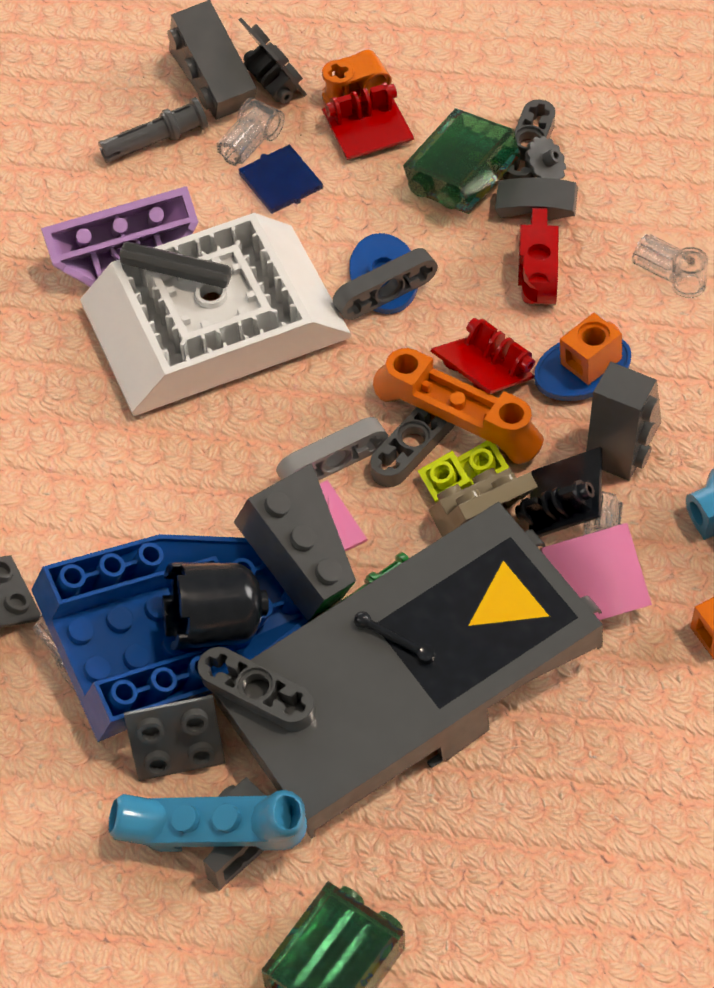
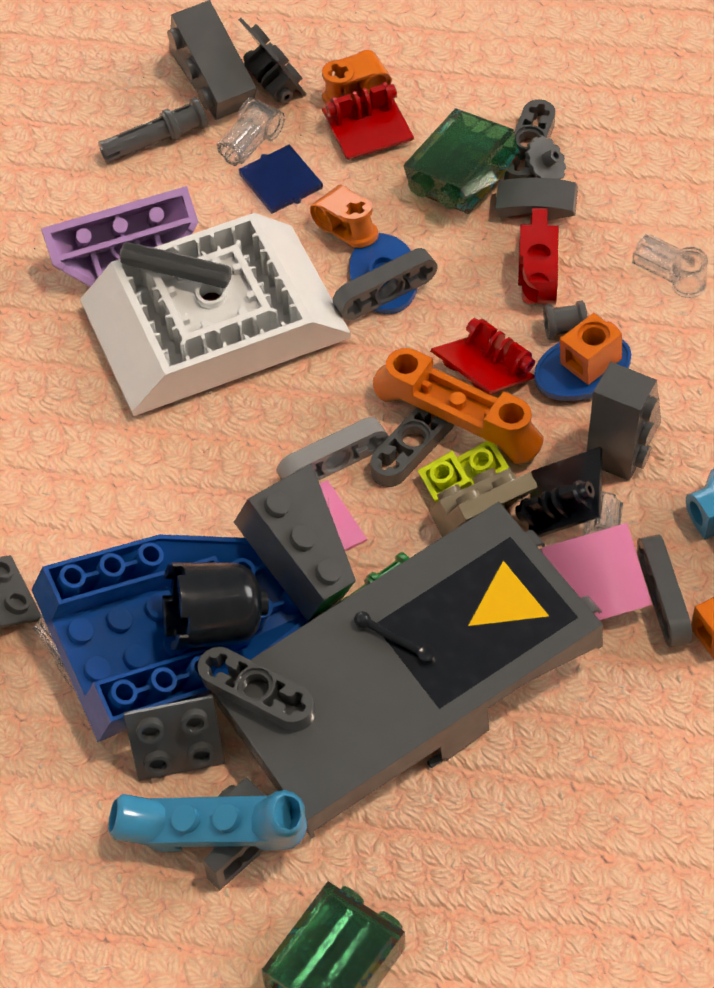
none -> orange piece [309,184,379,248]
none -> dark grey bush [543,300,588,339]
none -> dark grey beam [637,534,692,647]

